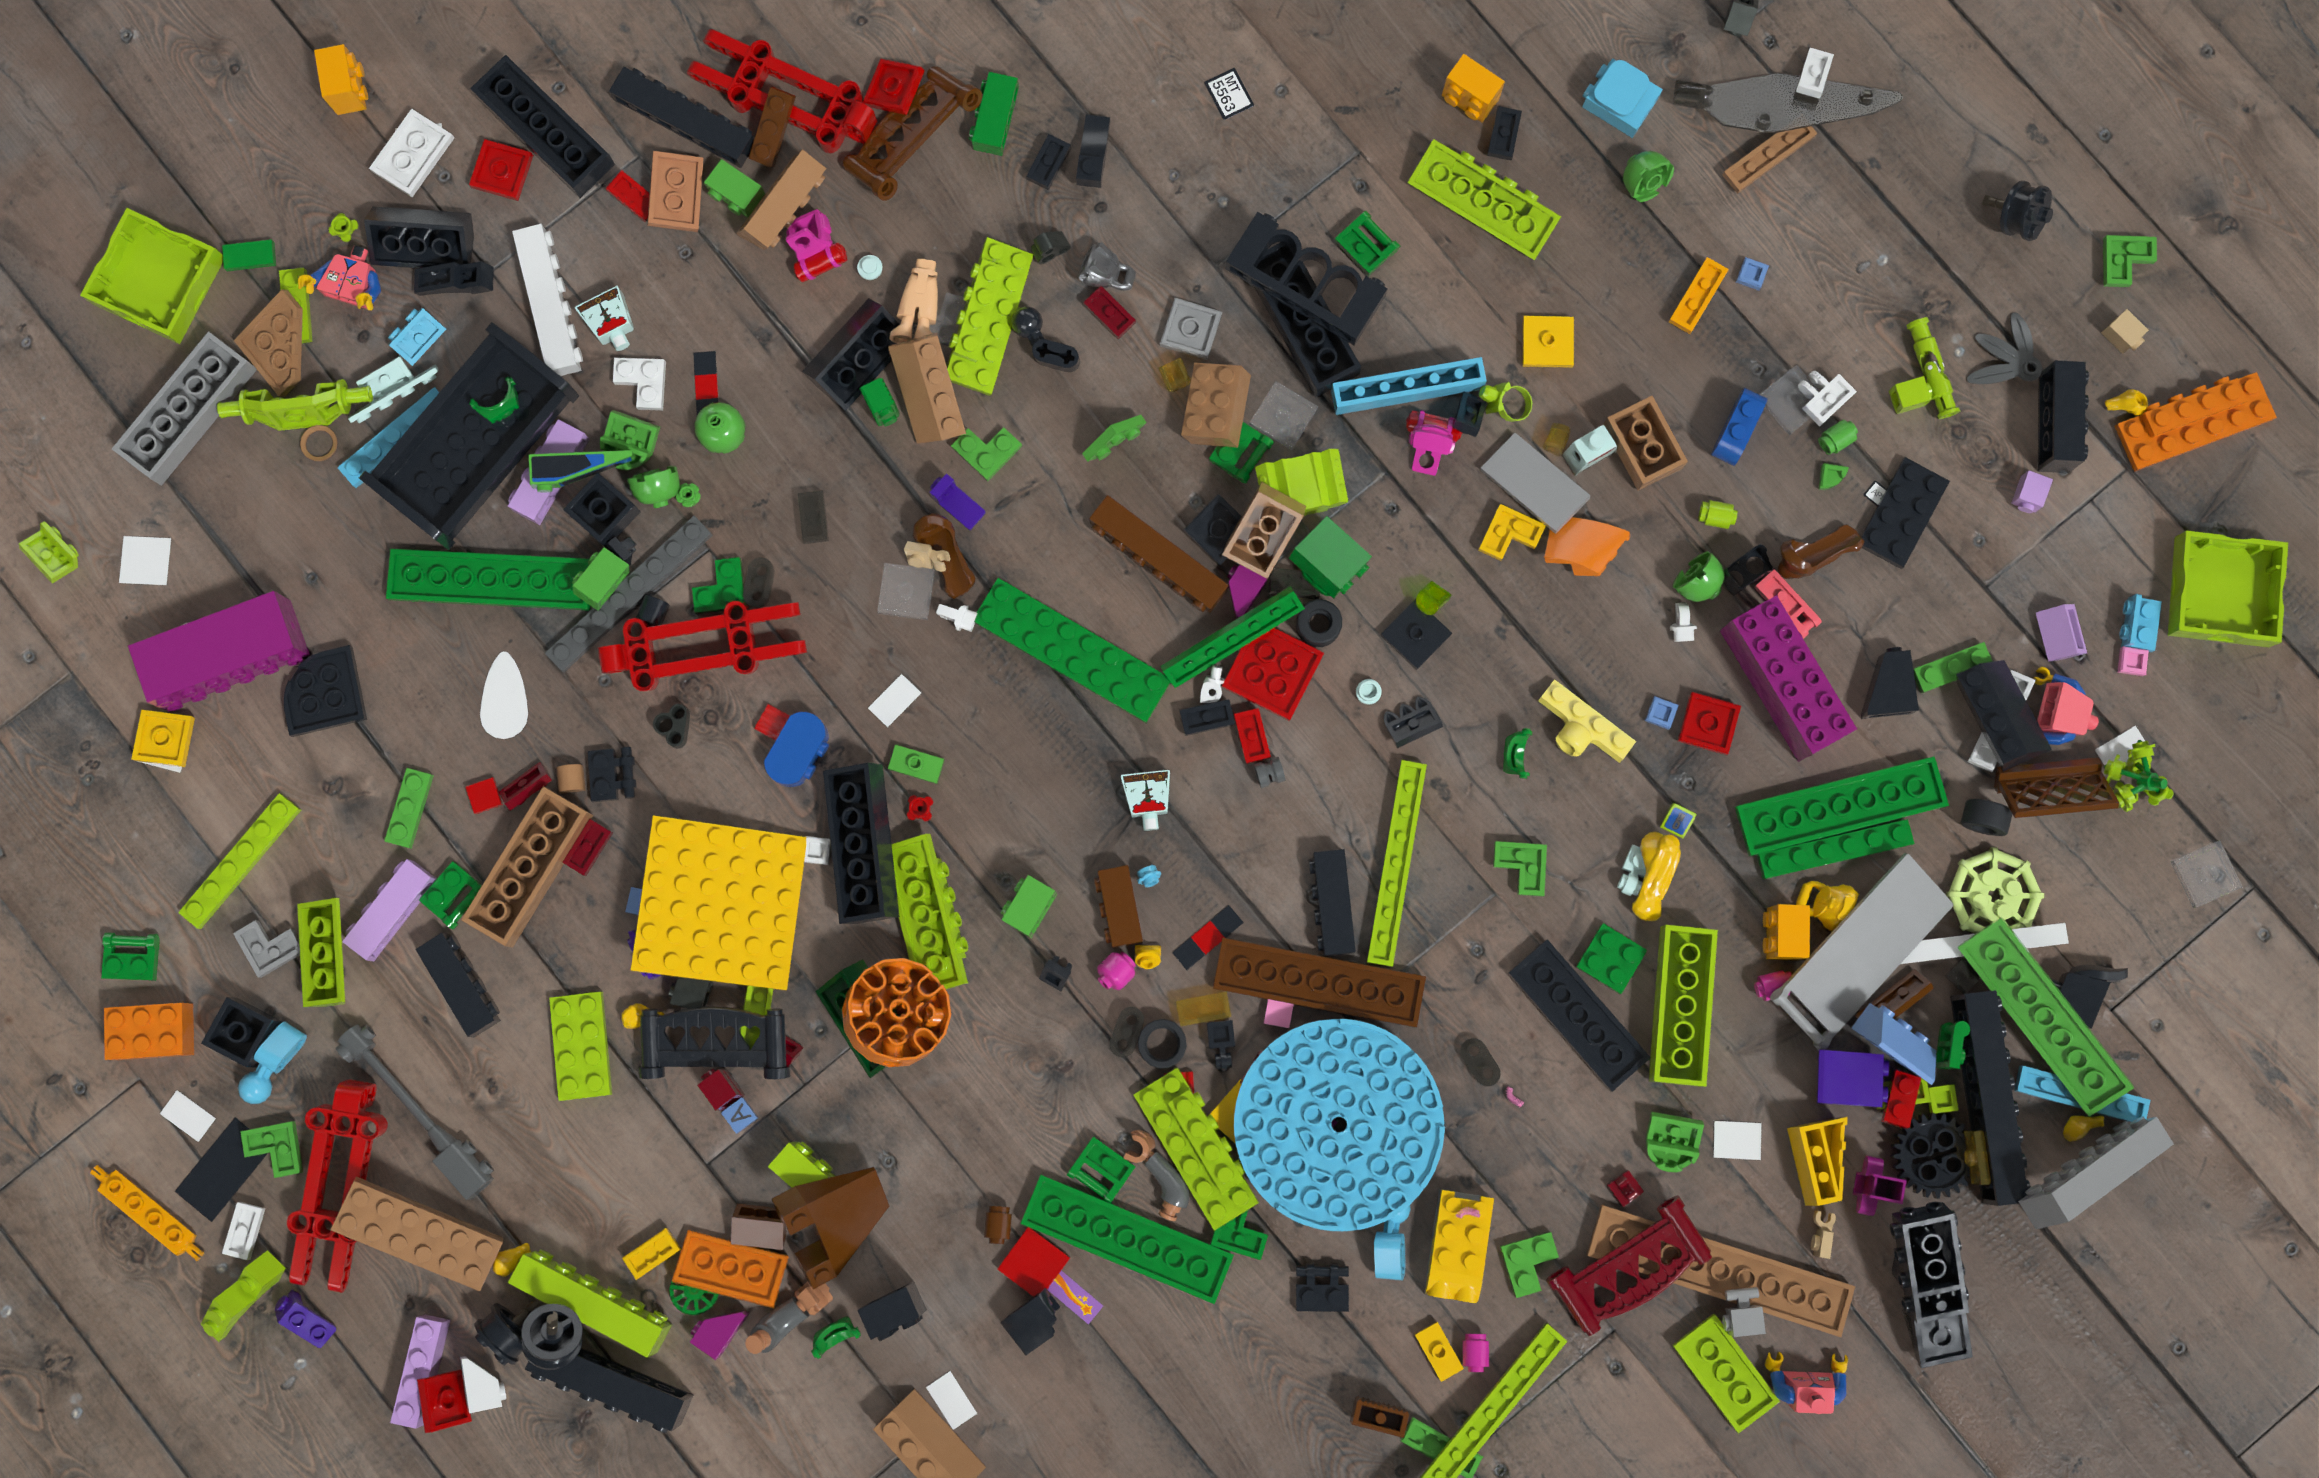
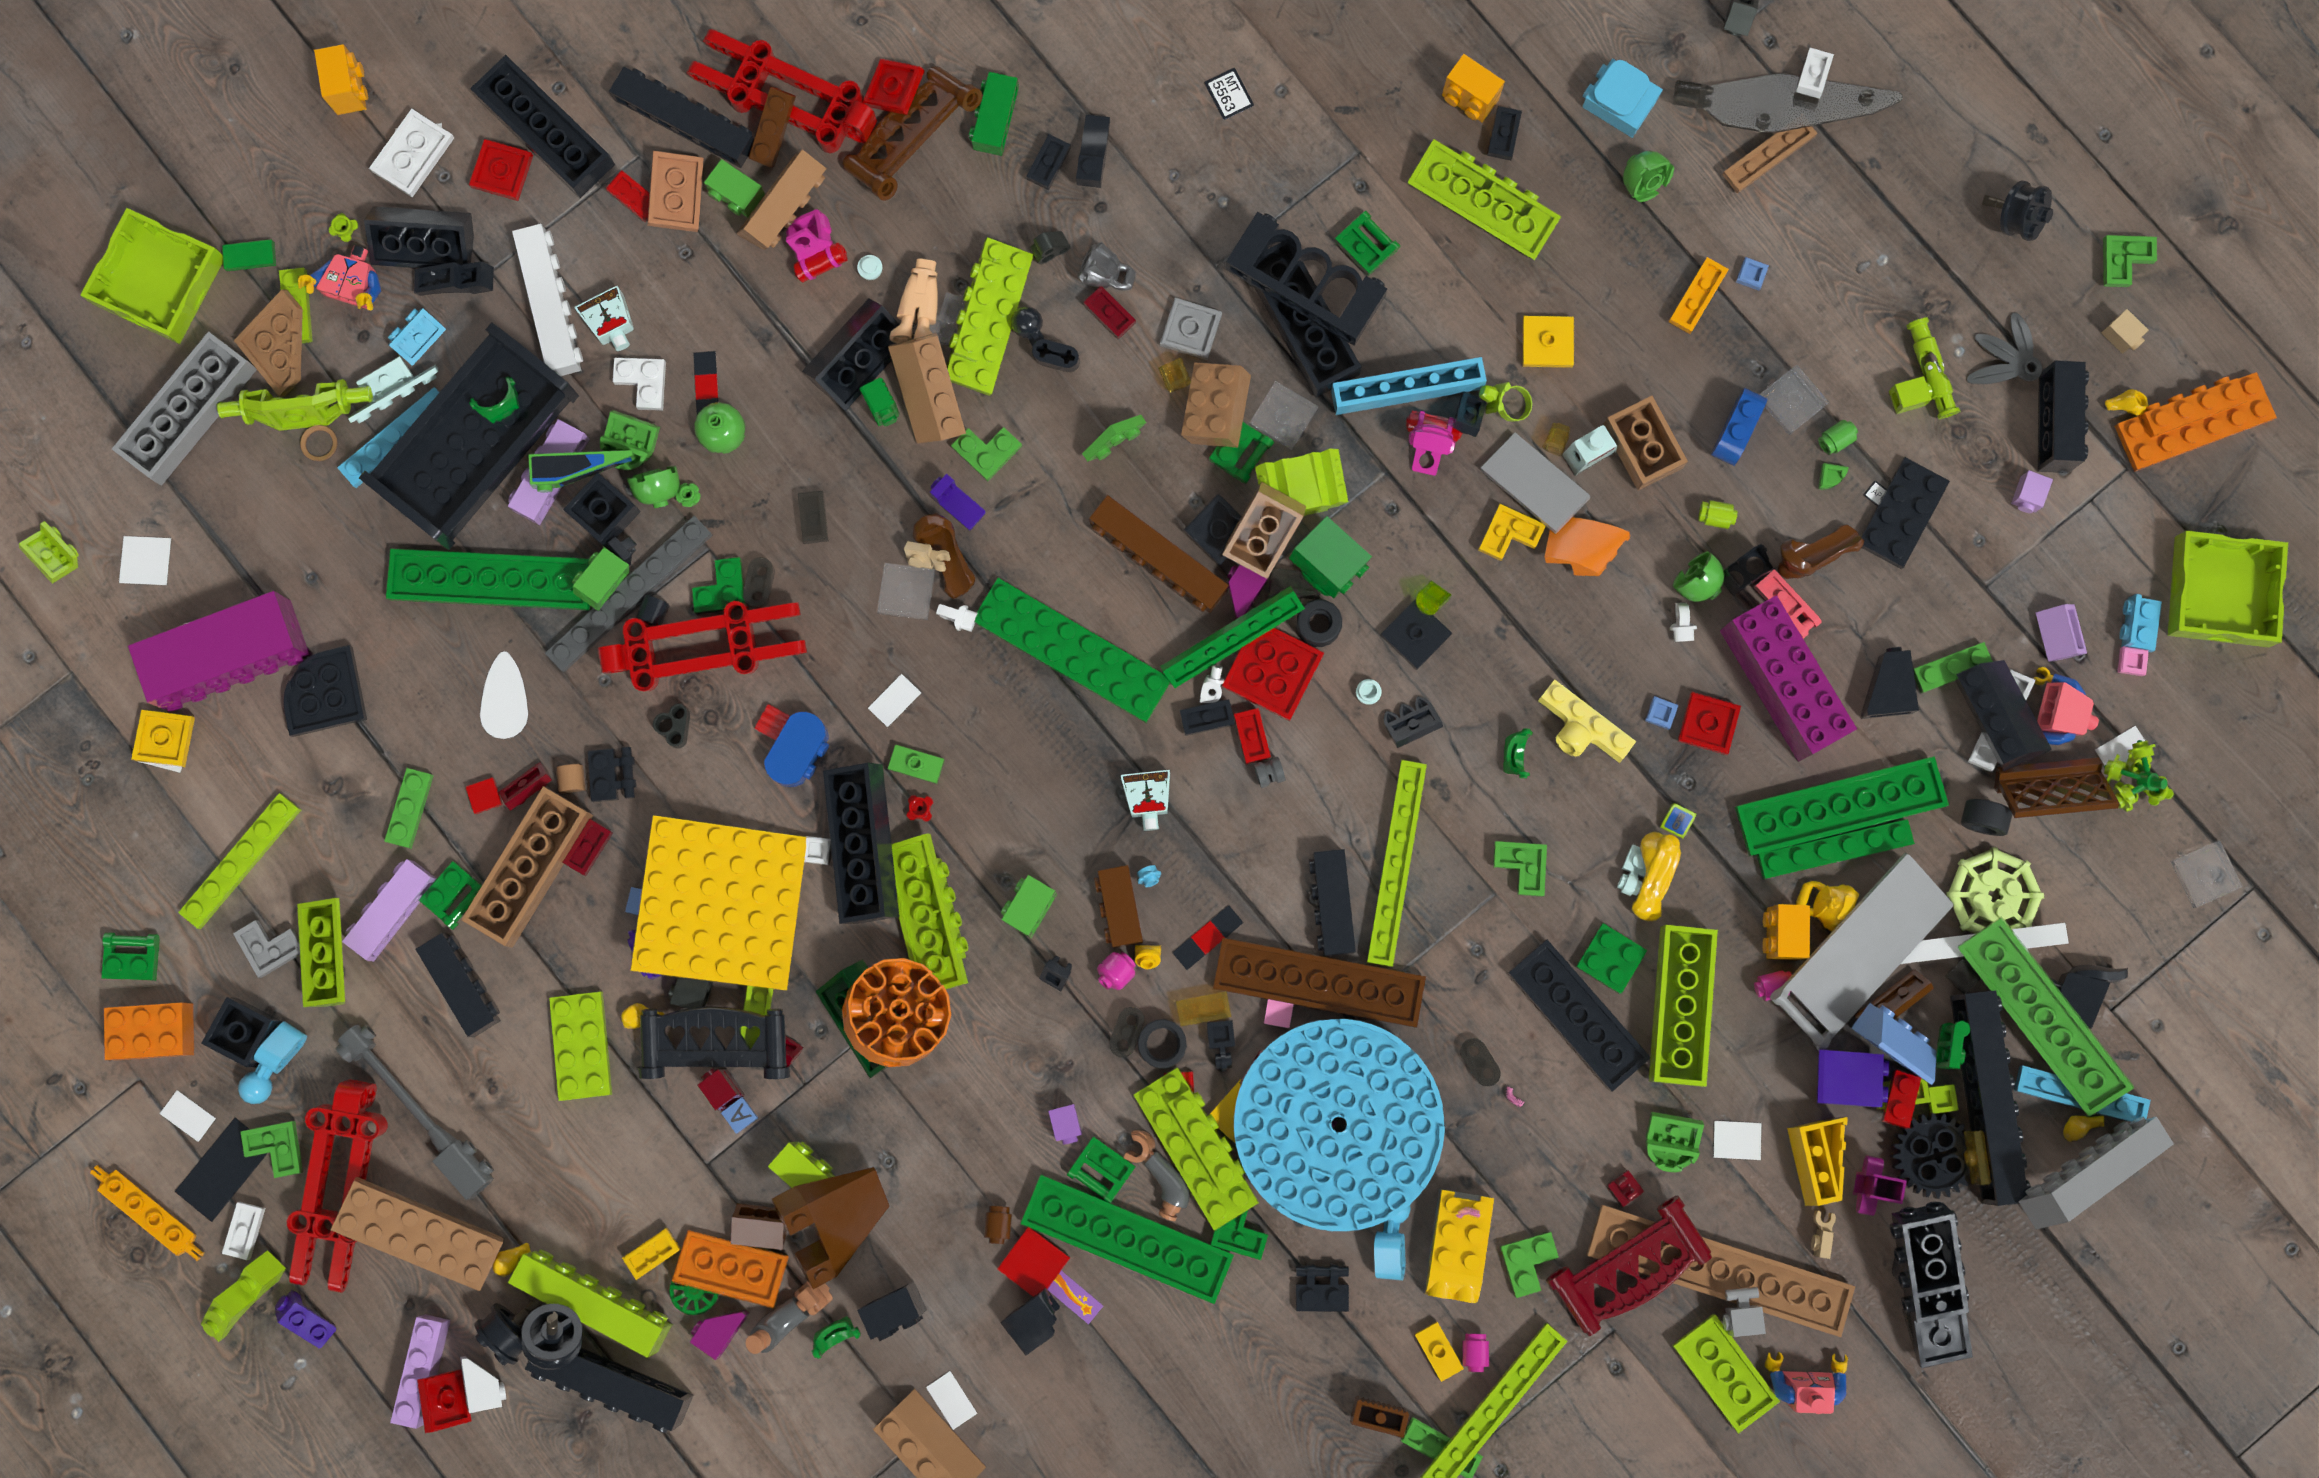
white hinge [1798,371,1857,427] -> none
none -> medium lavender brick [1048,1104,1082,1145]

